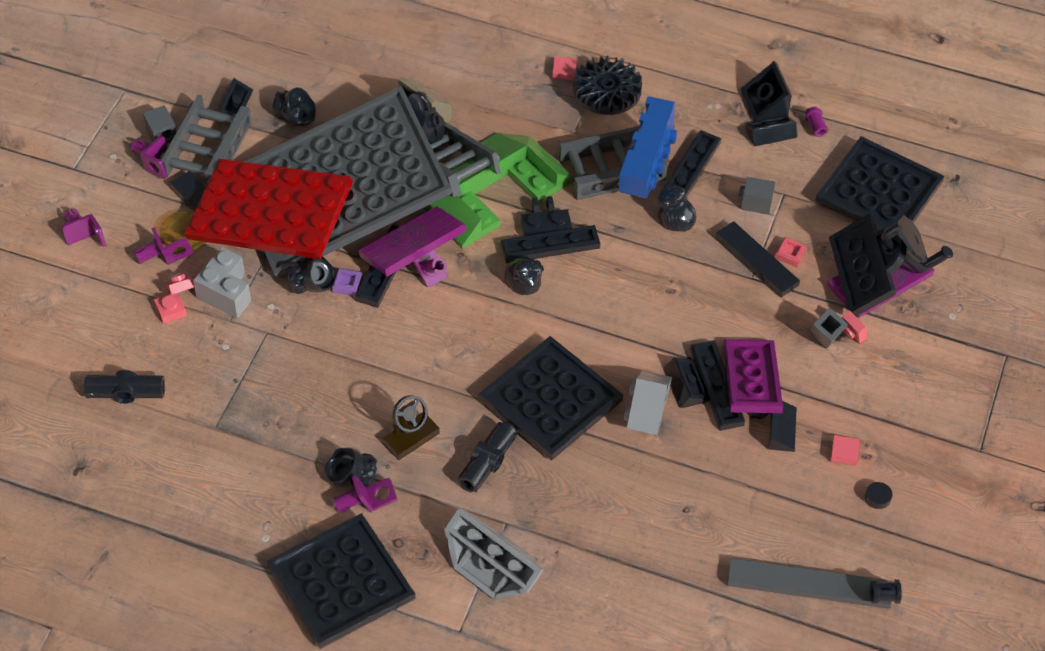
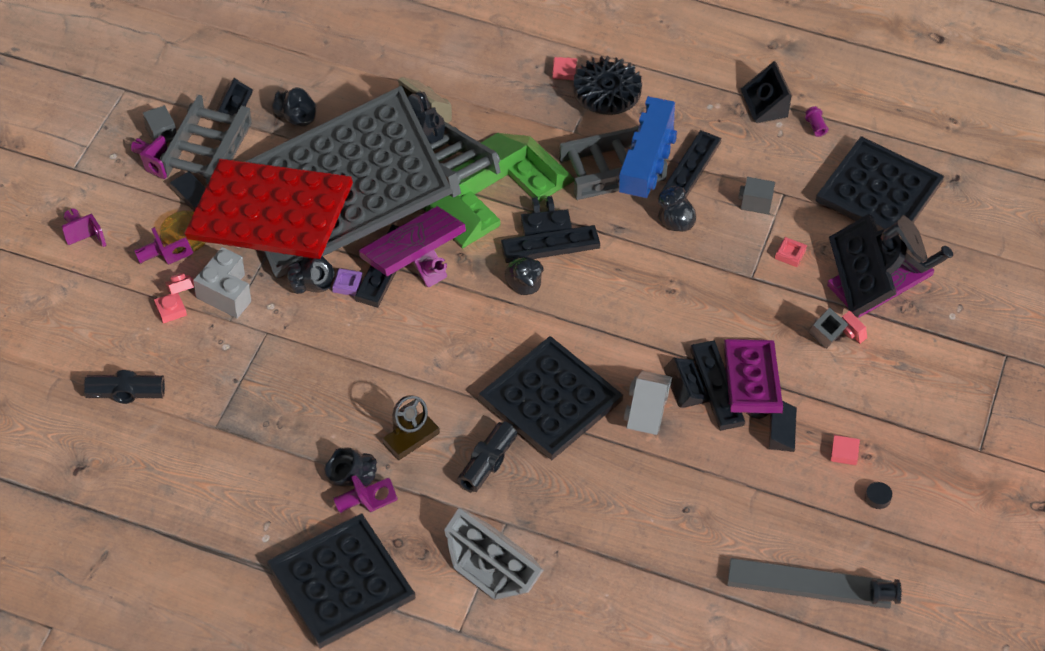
black tile [715,221,800,298] -> none
black slope [745,115,798,146] -> none

